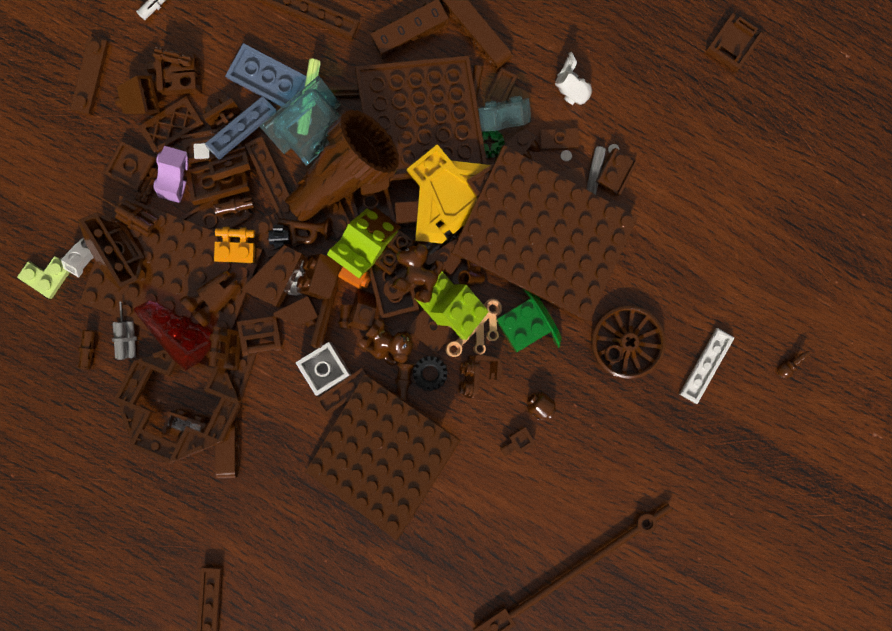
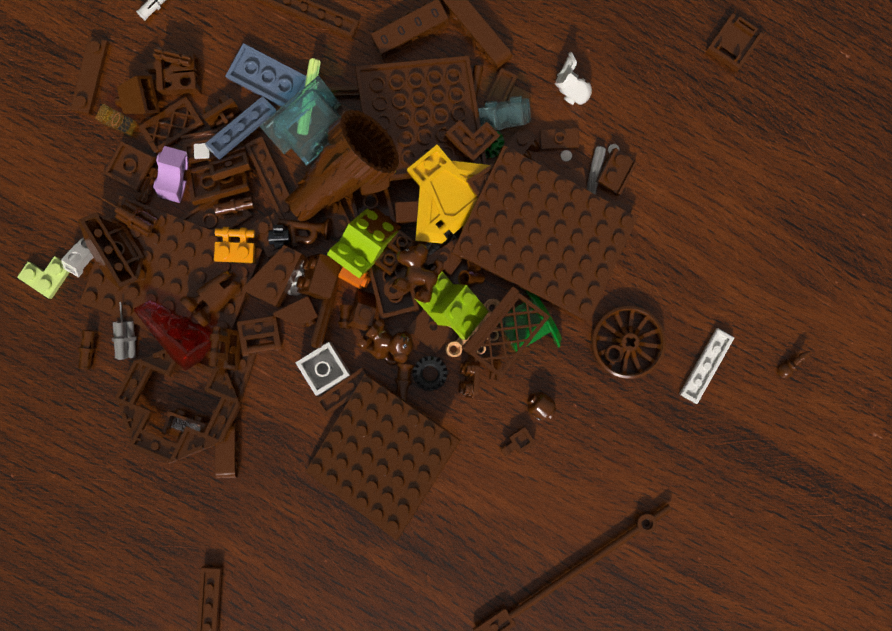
none -> clear yellow leg [95,103,138,136]
none -> reddish brown plate [445,120,500,163]
none -> reddish brown fence [464,287,550,378]

